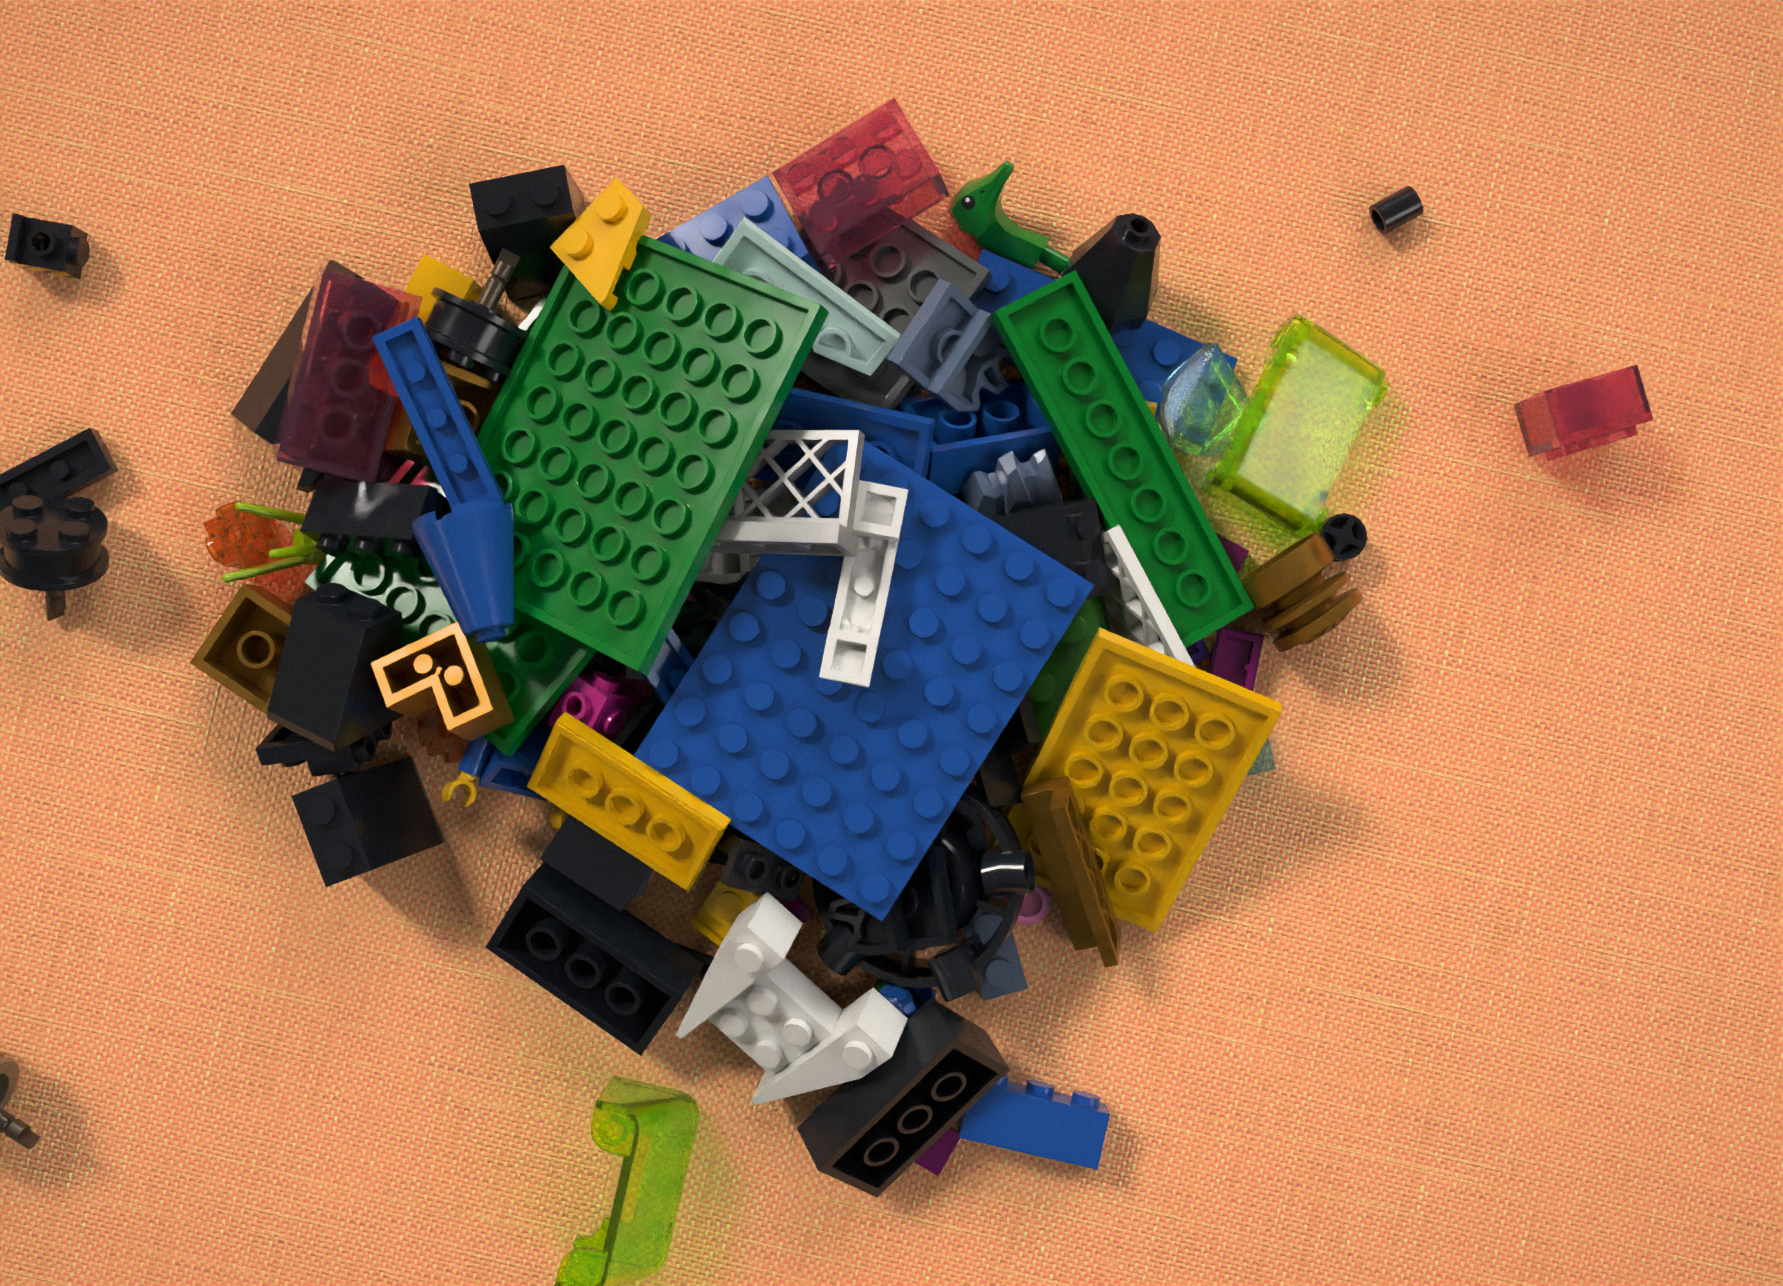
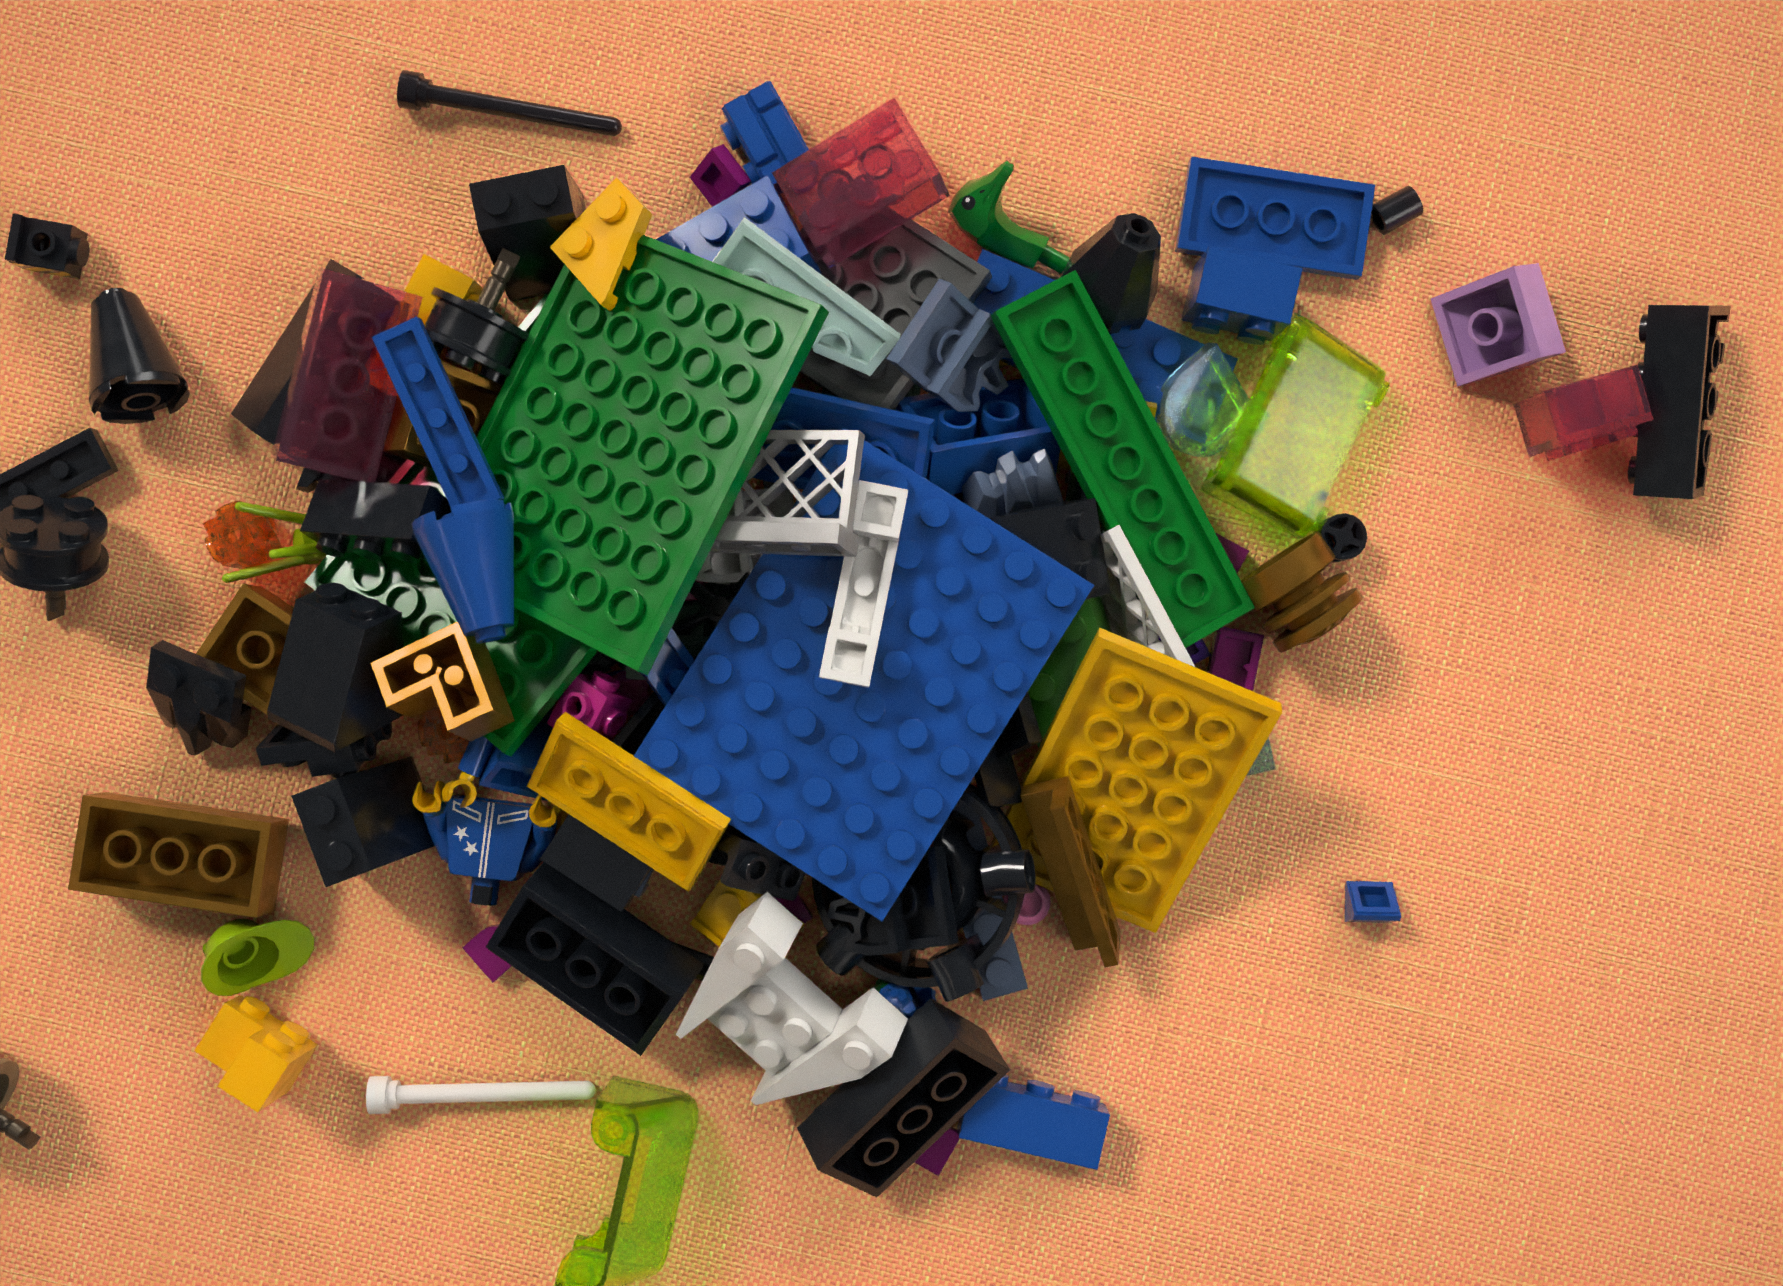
none -> pearl gold brick [68,792,289,918]
none -> black cone [89,288,190,424]
none -> black plate [146,640,252,756]
none -> yellow brick [194,995,318,1112]
none -> lime piece [201,919,315,996]
none -> white piece [366,1076,596,1114]
none -> black piece [397,70,622,136]
none -> blue torso [412,781,562,906]
none -> magenta tile [462,924,512,983]
none -> magenta plate [690,144,751,207]
none -> blue brick [719,81,817,194]
none -> blue plate [1175,156,1375,280]
none -> blue brick [1181,246,1303,345]
none -> blue slope [1344,881,1401,923]
none -> lavender slope [1431,263,1566,387]
none -> black wedge [1628,305,1731,499]

